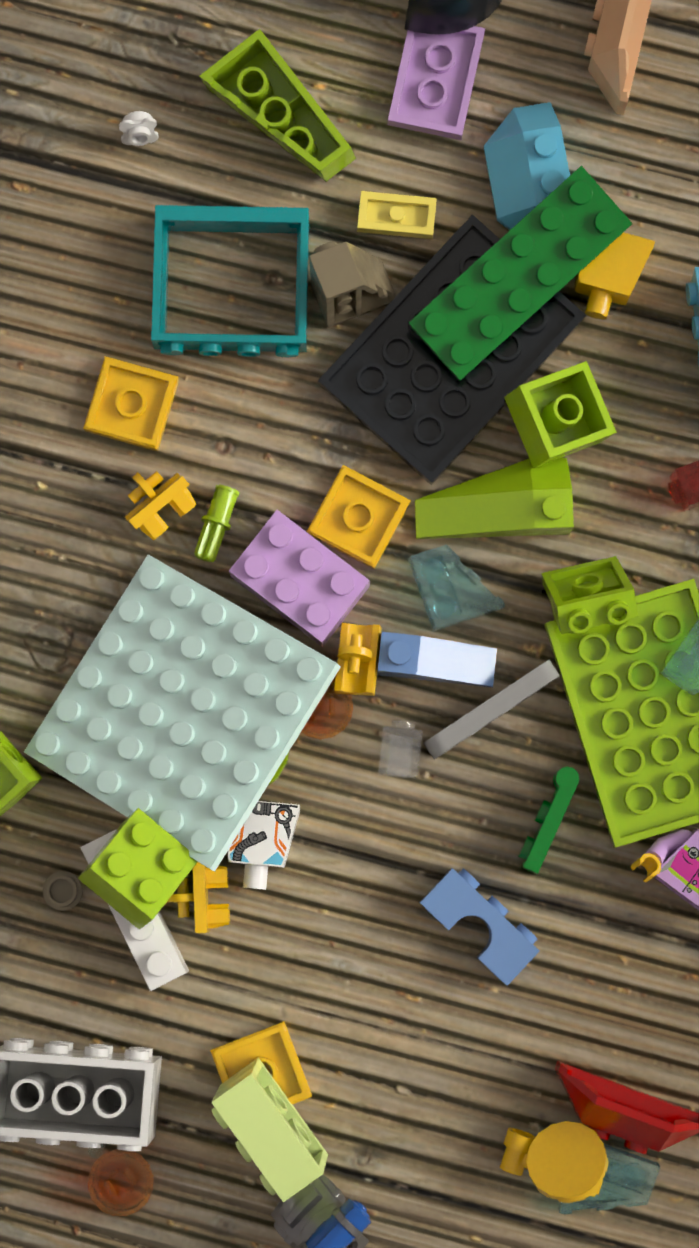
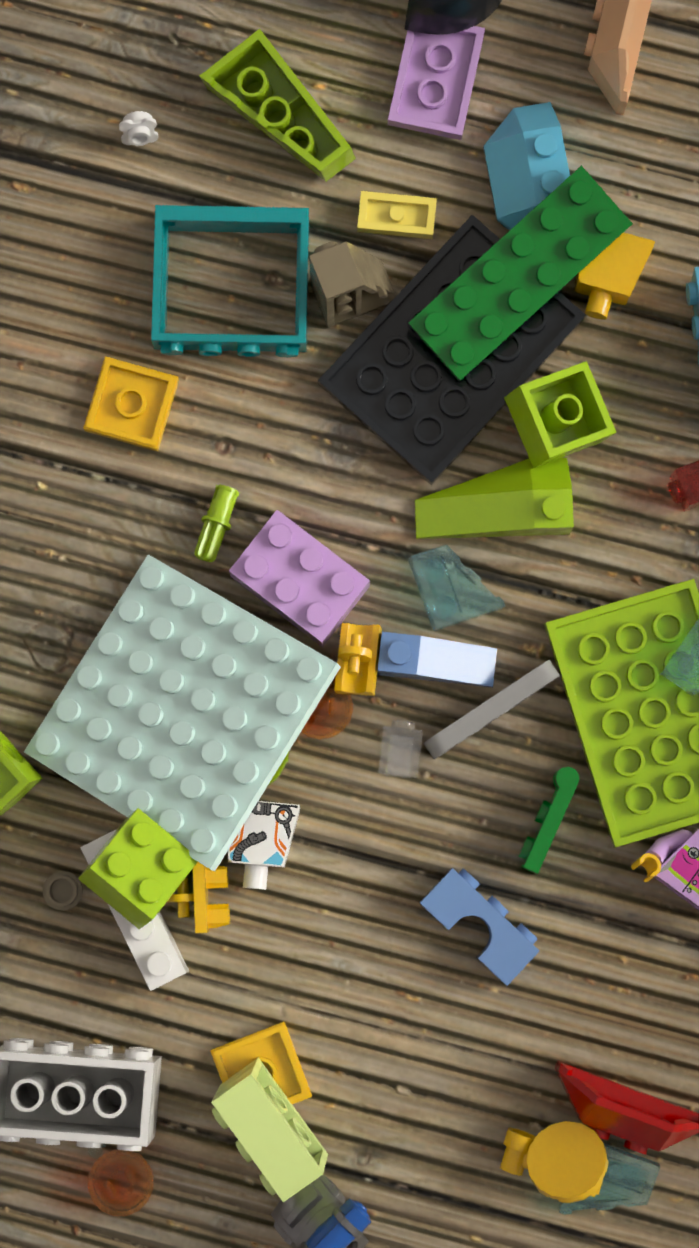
yellow hips [124,471,196,540] -> none
yellow tile [307,465,411,570] -> none
lime plate [541,556,638,634] -> none

